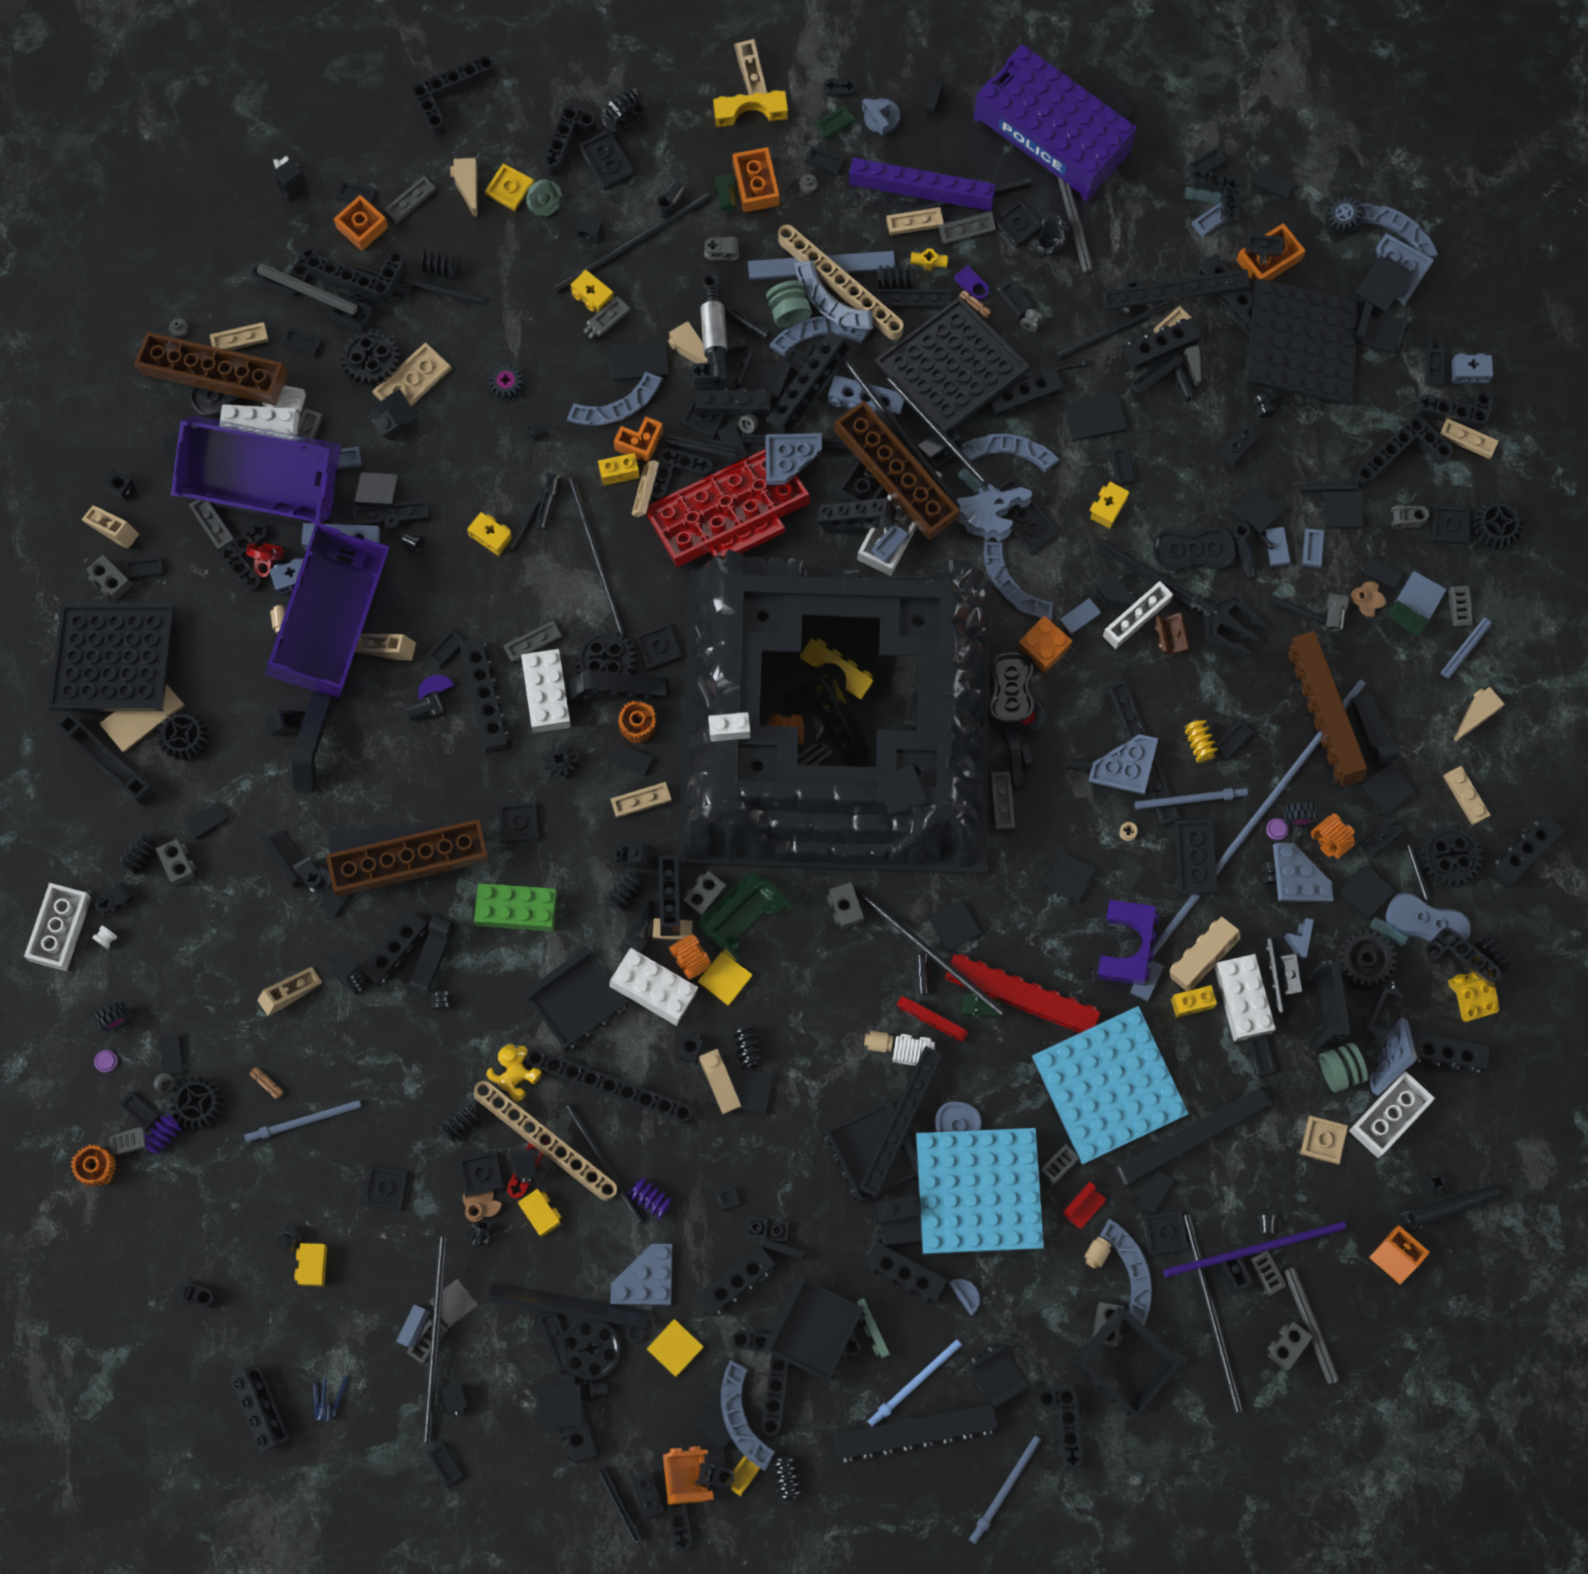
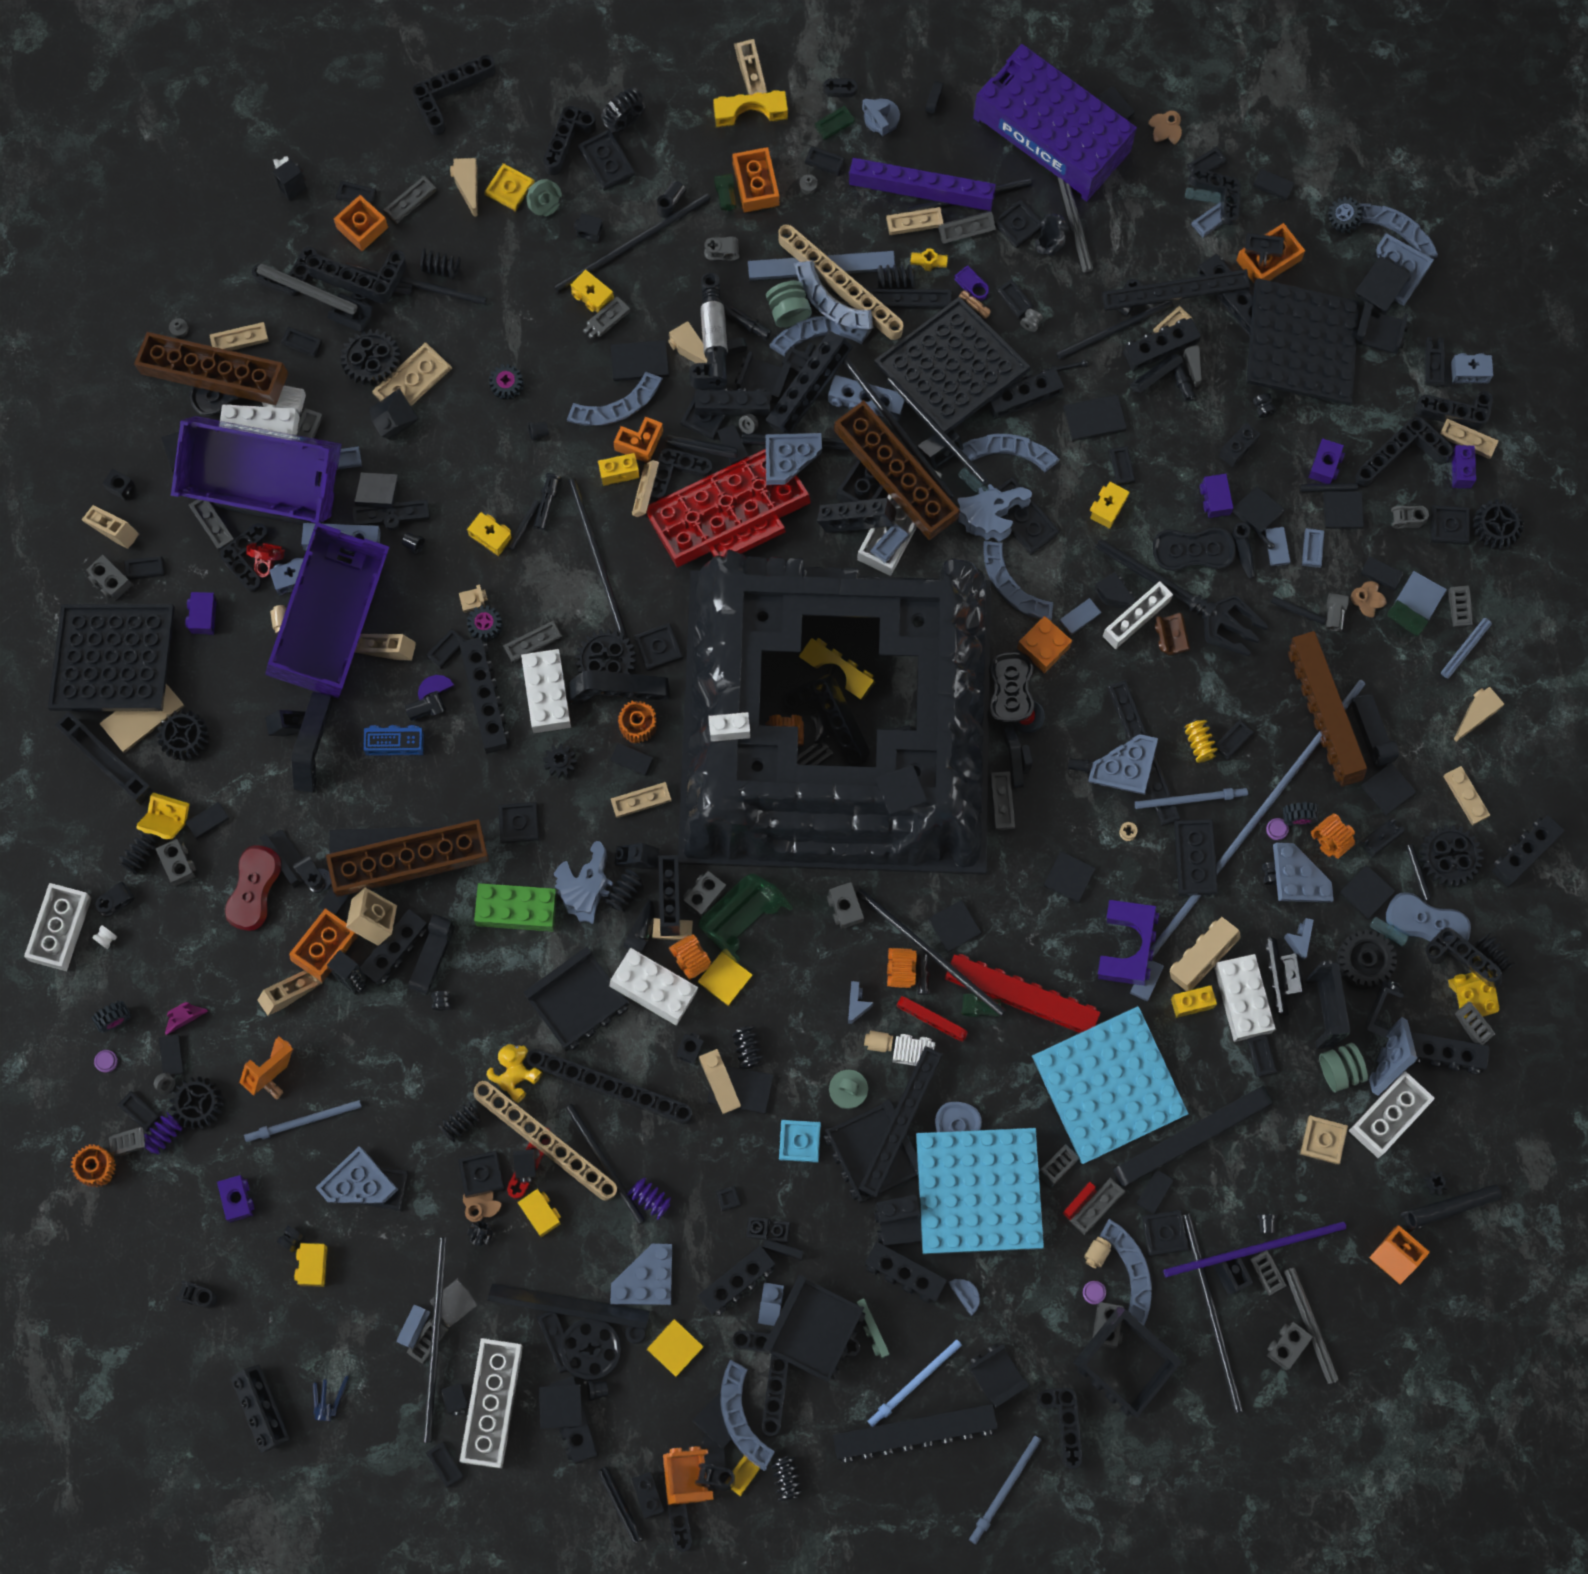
none -> yellow bracket [137,792,189,839]
none -> magenta piece [165,1002,208,1035]
none -> dark purple brick [186,592,217,635]
none -> dark purple brick [217,1175,255,1223]
none -> dark red plate [225,845,281,931]
none -> orange panel [239,1037,293,1096]
none -> orange brick [289,909,358,982]
none -> sand blue plate [315,1146,398,1204]
none -> tan brick [346,887,397,946]
none -> blue brick [364,725,424,755]
none -> tan bracket [459,585,488,613]
none -> white brick [460,1338,523,1469]
none -> black wheel [467,605,502,642]
none -> sand blue animal [554,841,613,924]
none -> sand blue slope [758,1283,784,1326]
none -> medium azure plate [779,1120,821,1163]
none -> sand green tile [829,1069,868,1110]
none -> sand blue slope [848,981,873,1024]
none -> orange brick [887,948,916,988]
none -> dark grey tile [1070,1178,1125,1235]
none -> medium lavender piece [1083,1281,1106,1304]
none -> medium nougat plate [1148,111,1182,145]
none -> dark purple brick [1200,474,1233,518]
none -> dark purple brick [1308,438,1345,484]
none -> dark purple brick [1451,445,1476,489]
none -> dark grey slope [1455,1001,1495,1045]

